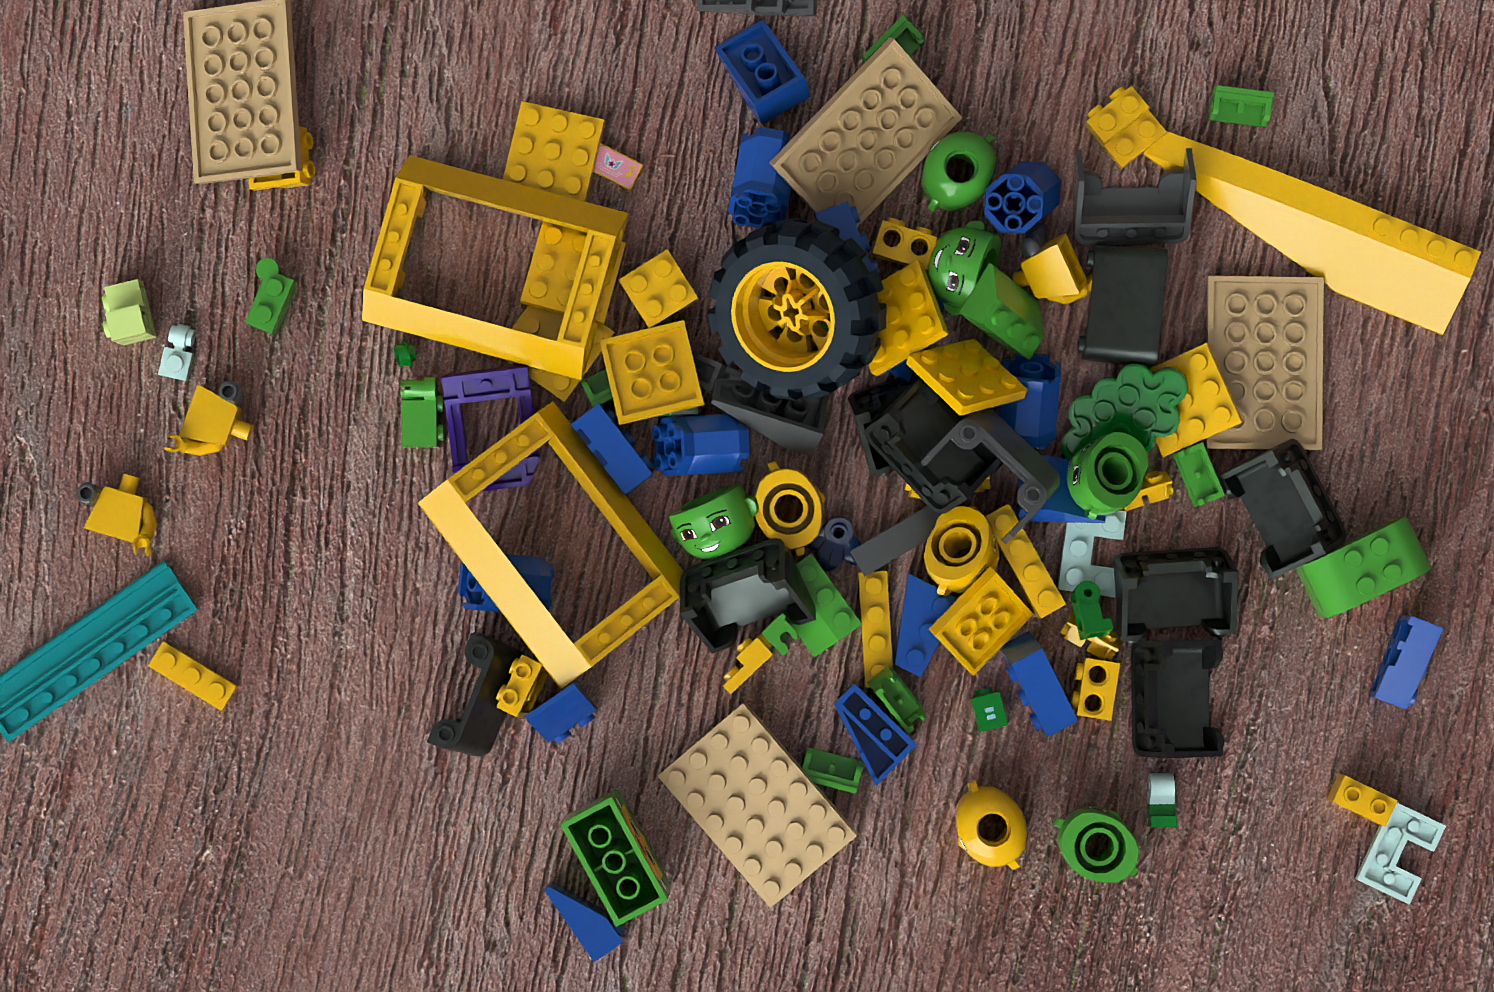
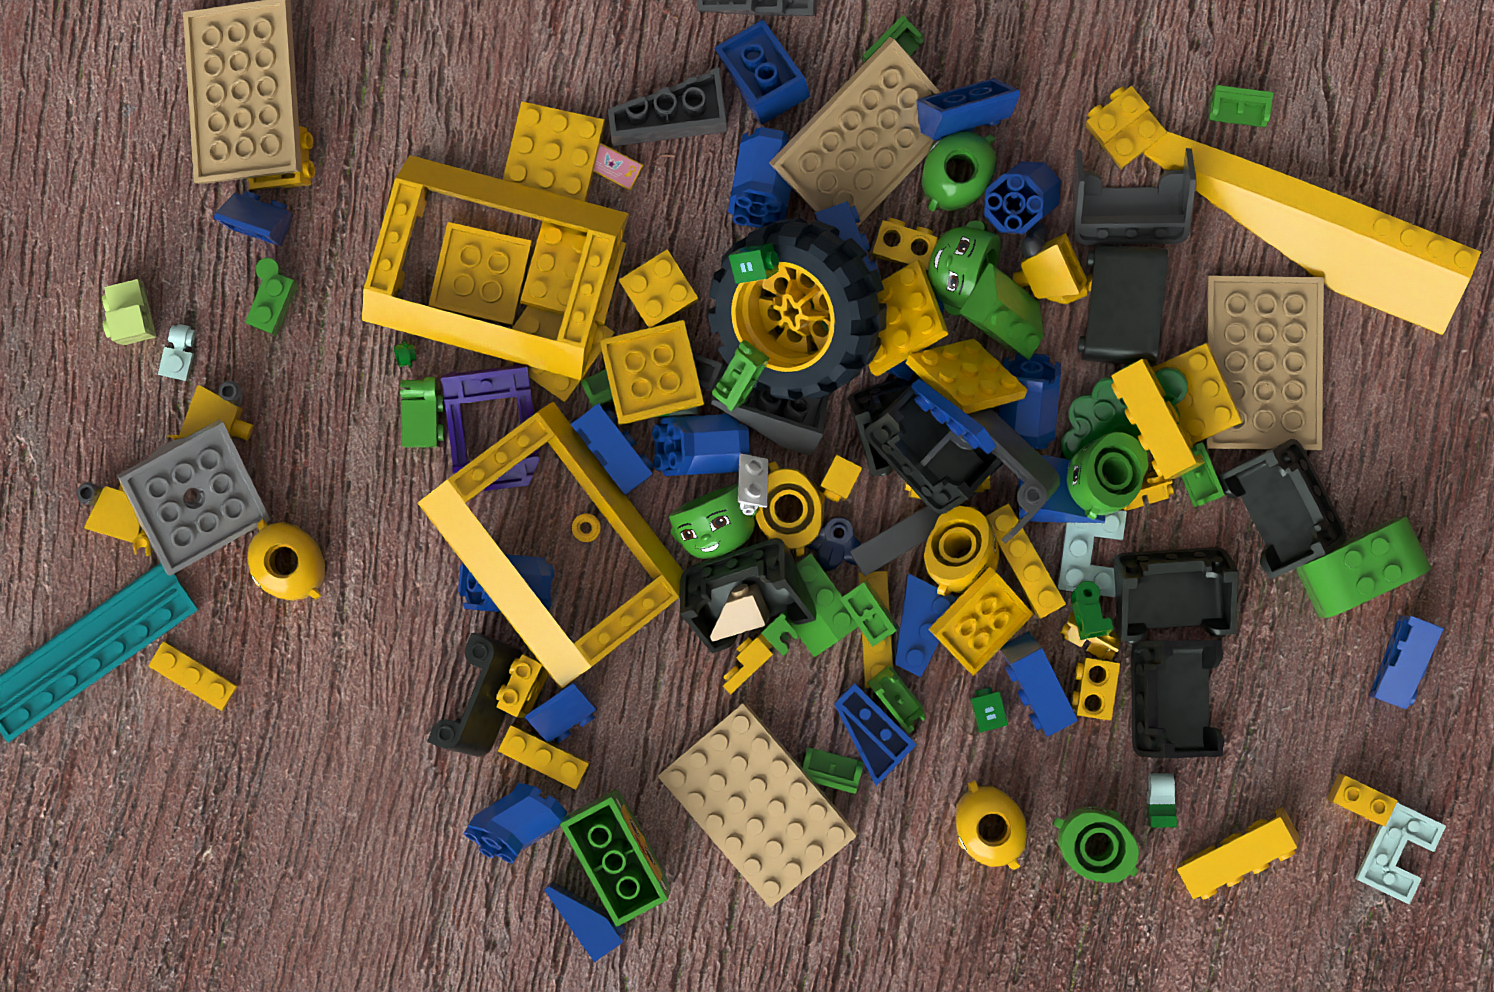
none -> light grey piece [116,419,271,576]
none -> blue slope [213,191,293,247]
none -> yellow piece [247,518,325,601]
none -> yellow plate [428,222,532,326]
none -> blue brick [464,782,568,864]
none -> yellow brick [498,724,590,790]
none -> yellow plate [572,513,601,542]
none -> dark grey wedge [608,67,727,147]
none -> tan slope [710,583,770,642]
none -> bright green hinge [712,340,770,412]
none -> green brick [728,243,779,284]
none -> white hinge [738,453,768,515]
none -> yellow brick [819,455,862,503]
none -> bright green hinge [840,580,900,647]
none -> blue plate [911,378,996,454]
none -> blue slope [916,78,1020,141]
none -> yellow wedge [1111,359,1205,480]
none -> yellow wedge [1177,806,1300,900]

